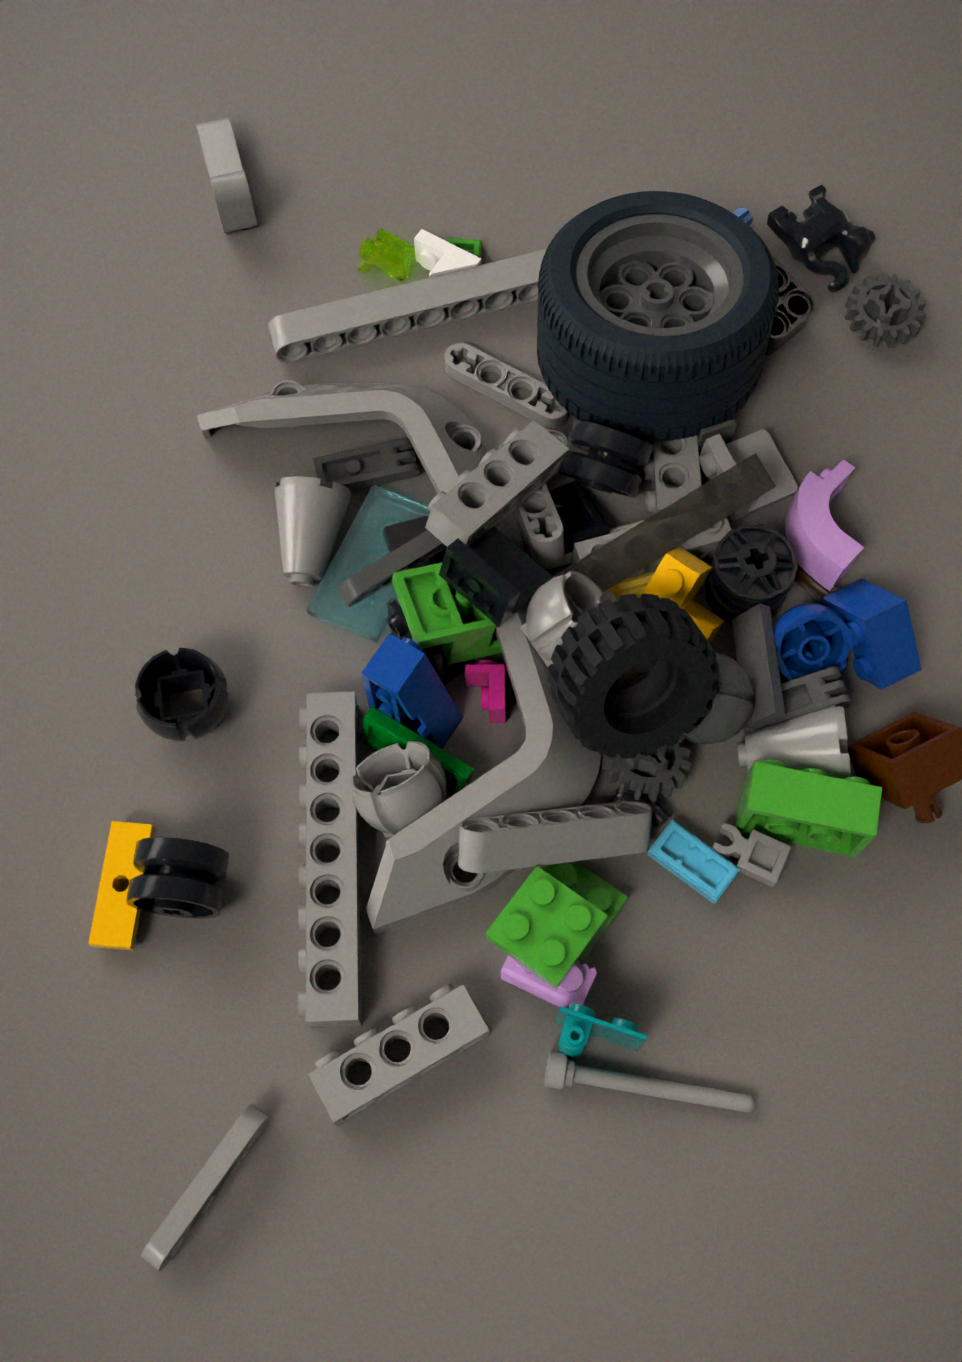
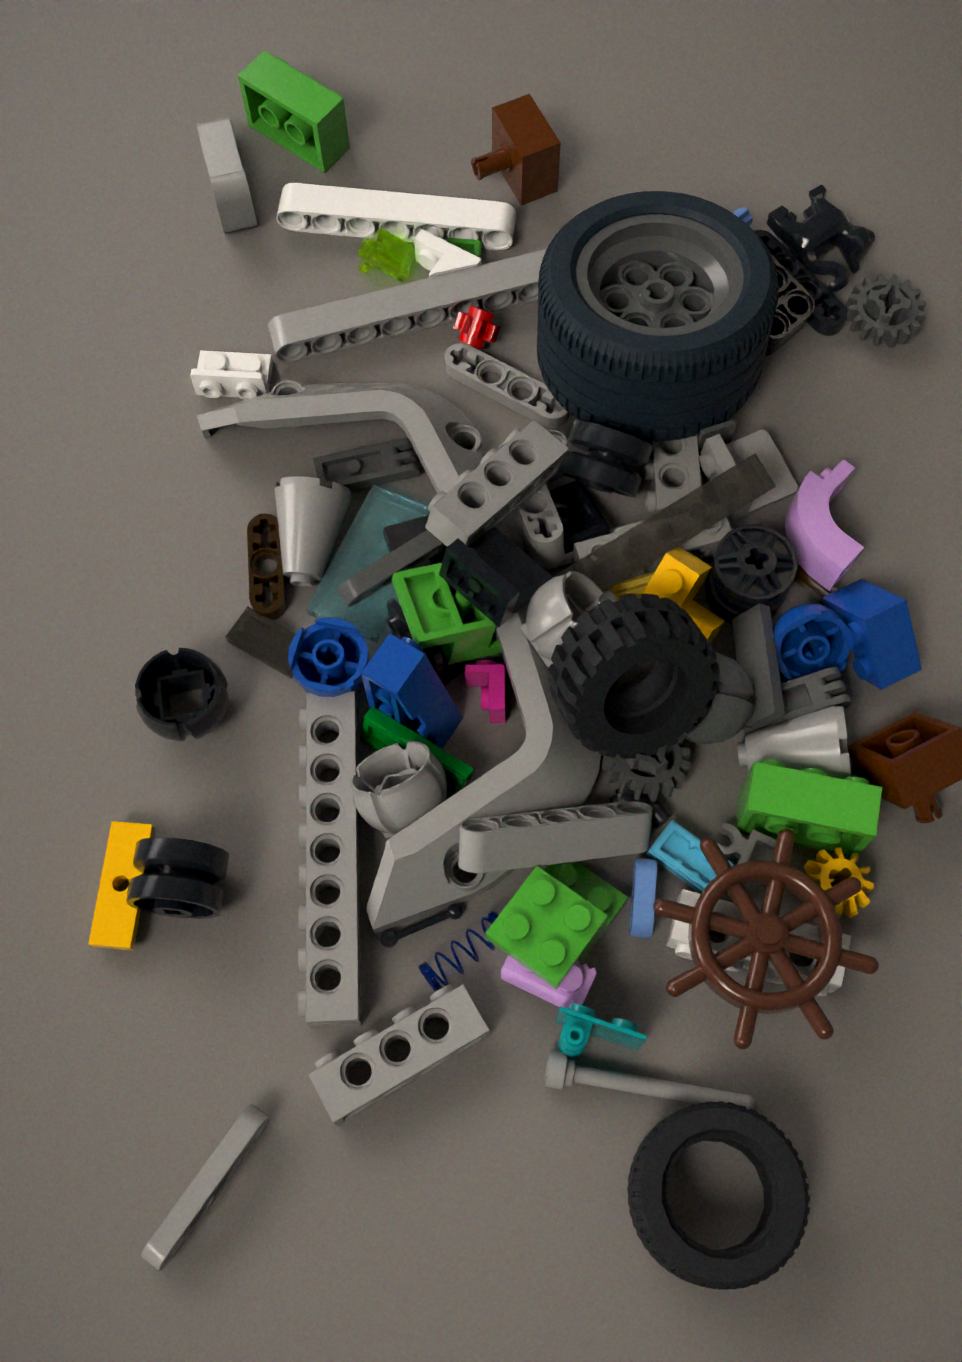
none -> white bracket [190,350,273,400]
none -> clear smoke tile [225,606,295,679]
none -> bright green brick [237,50,350,173]
none -> dark brown beam [247,514,287,621]
none -> white beam [276,183,516,250]
none -> blue cylinder [288,618,369,697]
none -> black hinge [380,903,463,948]
none -> clear blue piece [418,911,499,992]
none -> red gear [453,305,501,349]
none -> reddish brown brick [471,94,561,206]
none -> black tyre [627,1101,810,1290]
none -> medium blue beam [629,858,657,939]
none -> reddish brown brick [653,829,879,1049]
none -> black beam [755,230,847,336]
none -> yellow gear [804,847,875,918]

